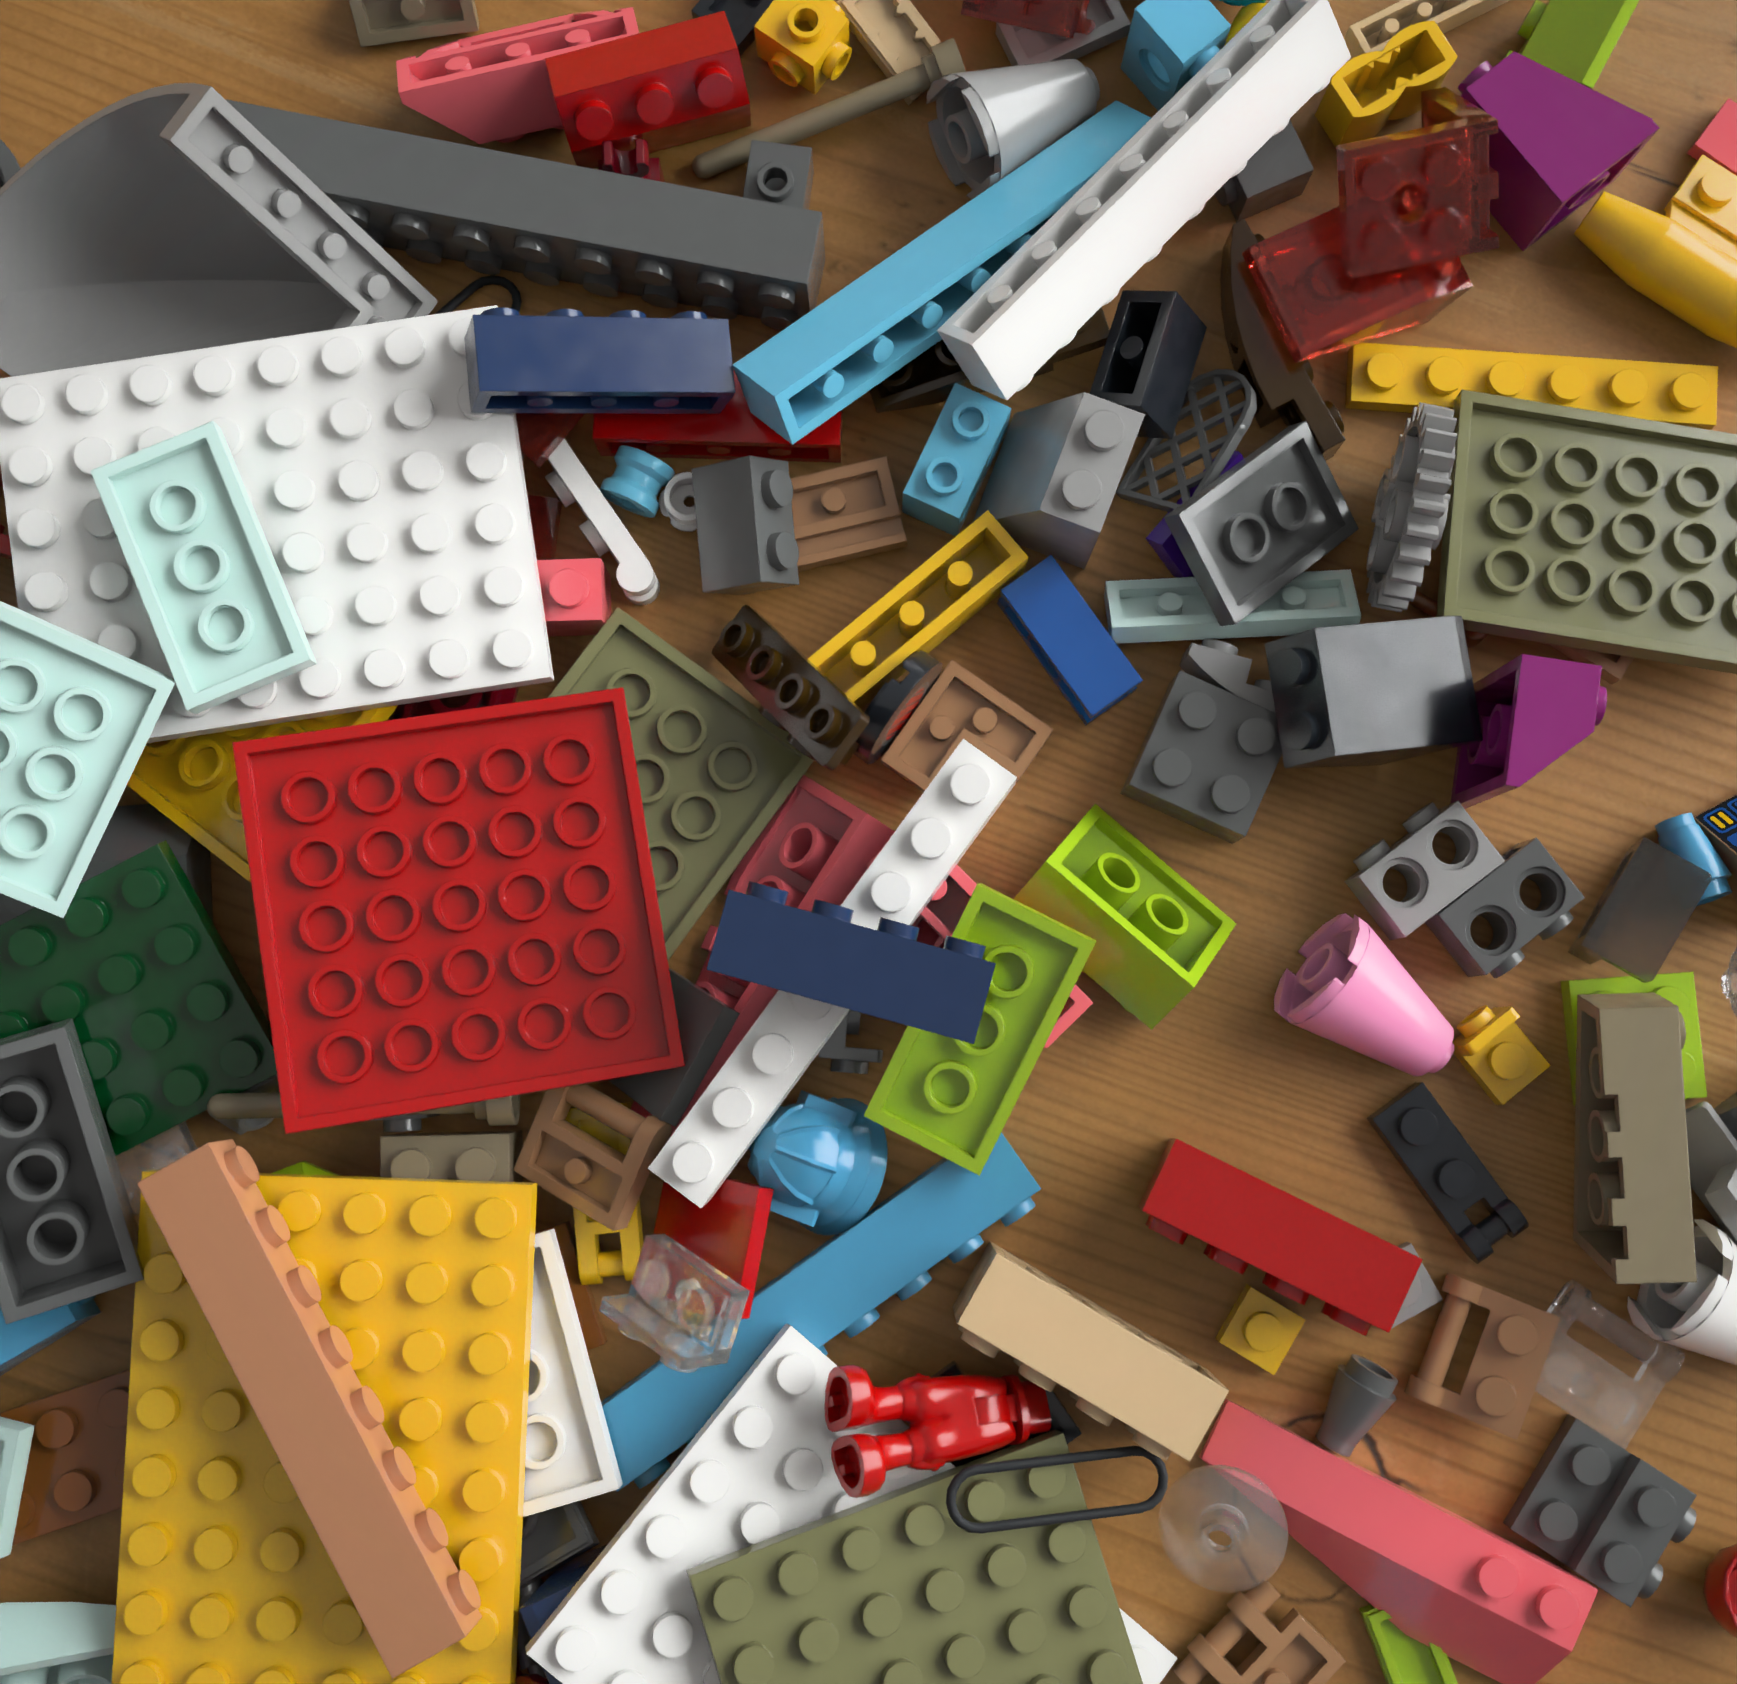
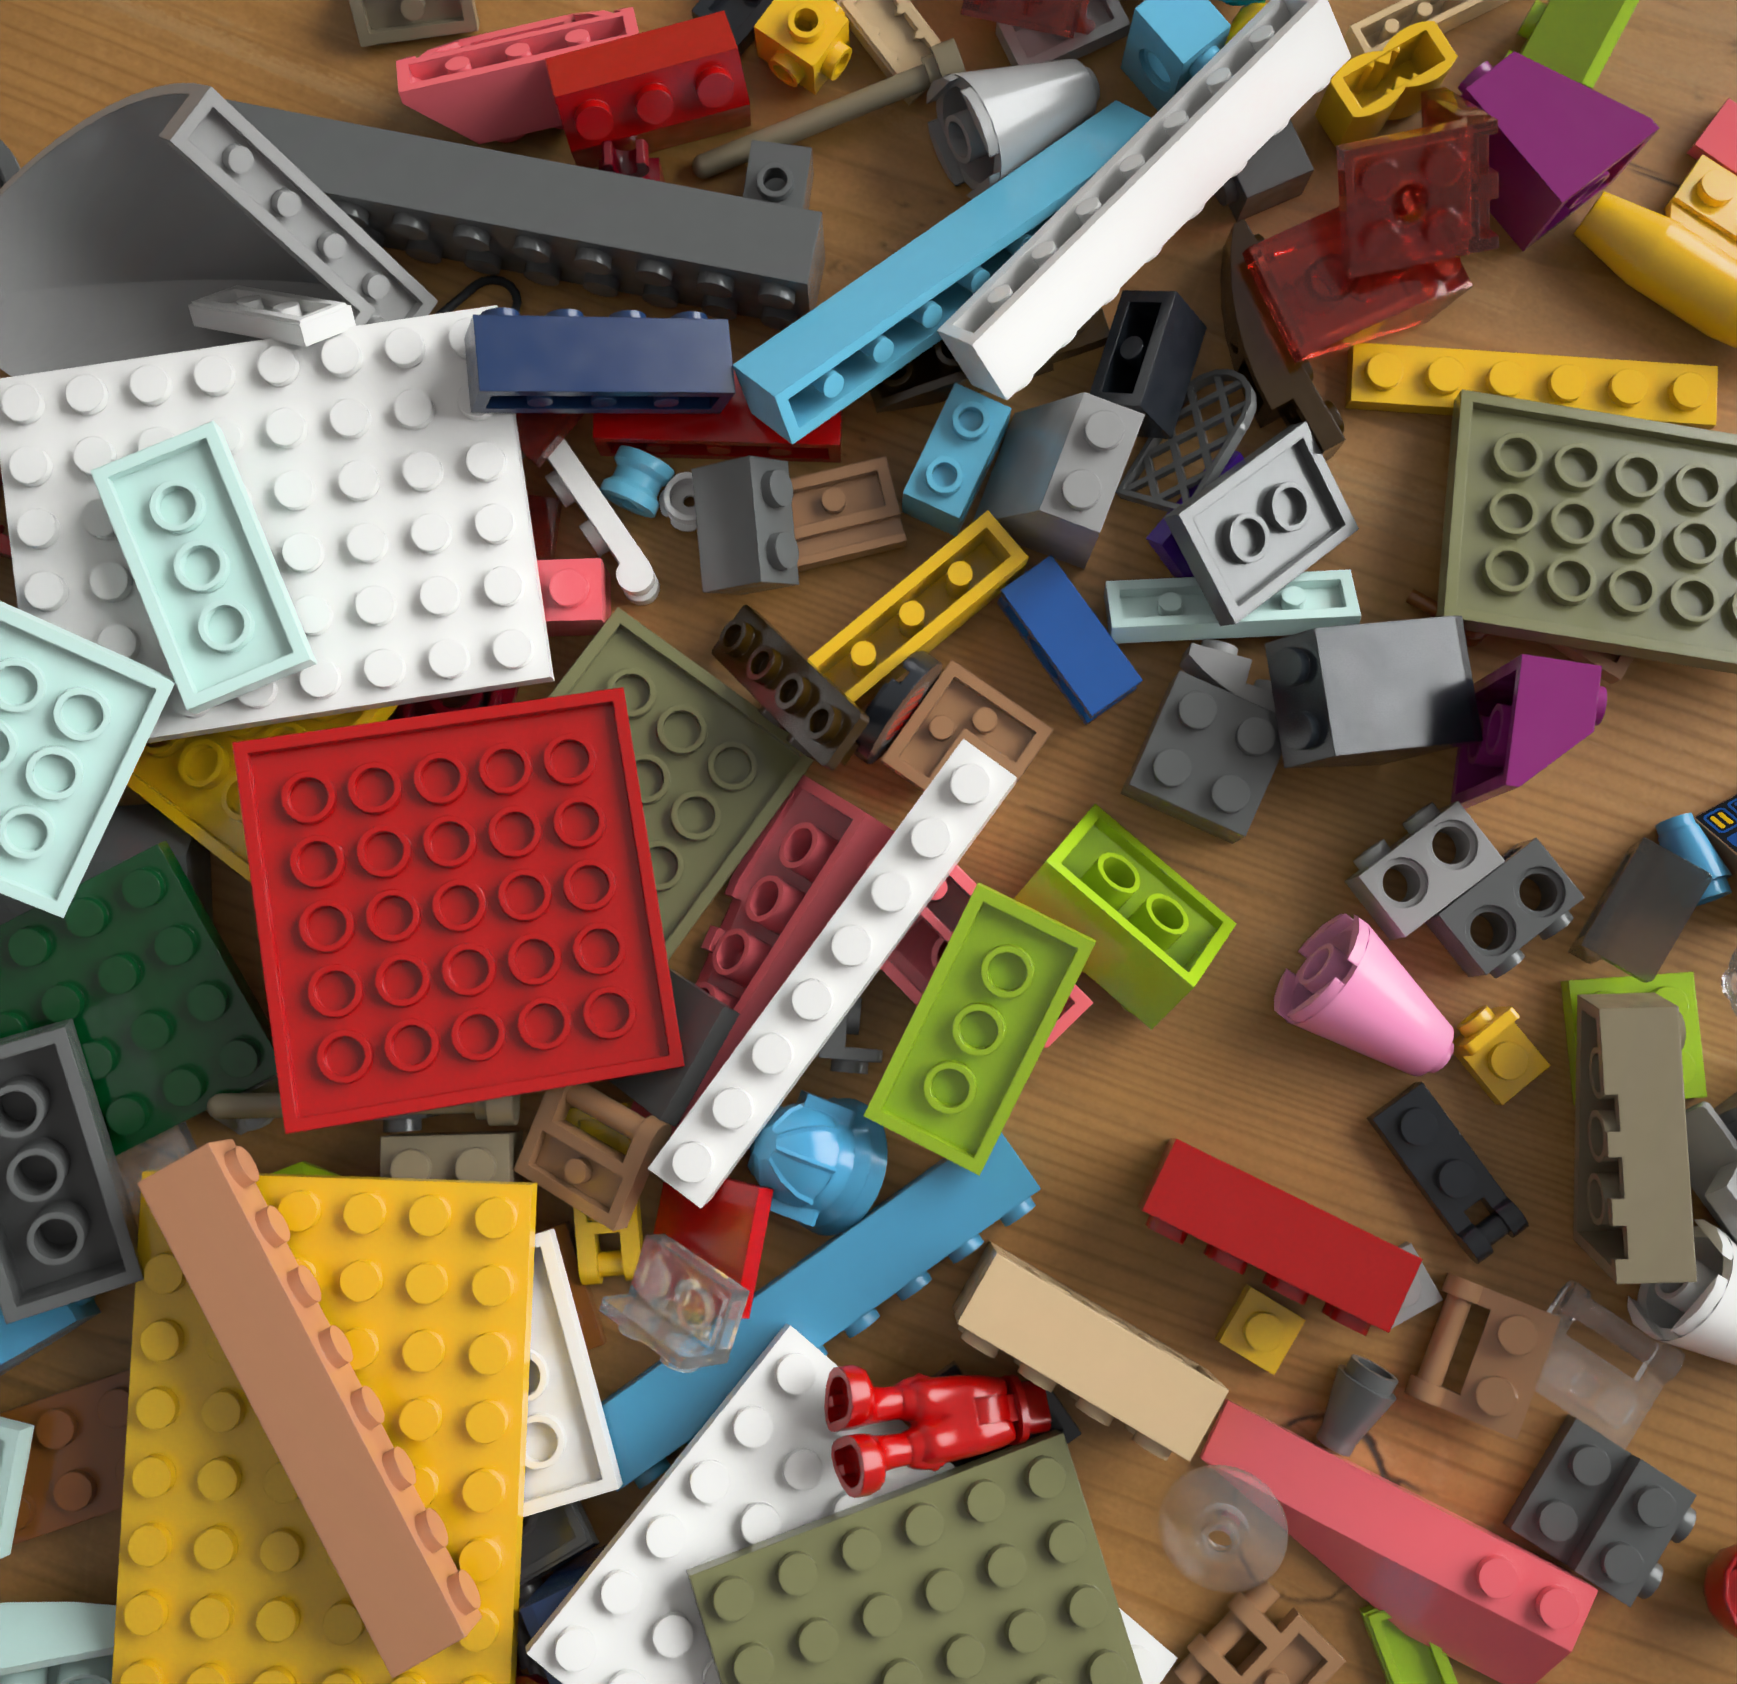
dark blue brick [707,881,996,1044] -> none
black piece [946,1446,1168,1533] -> none
light grey gear [1366,402,1457,612] -> none
none -> white tile [188,285,356,347]

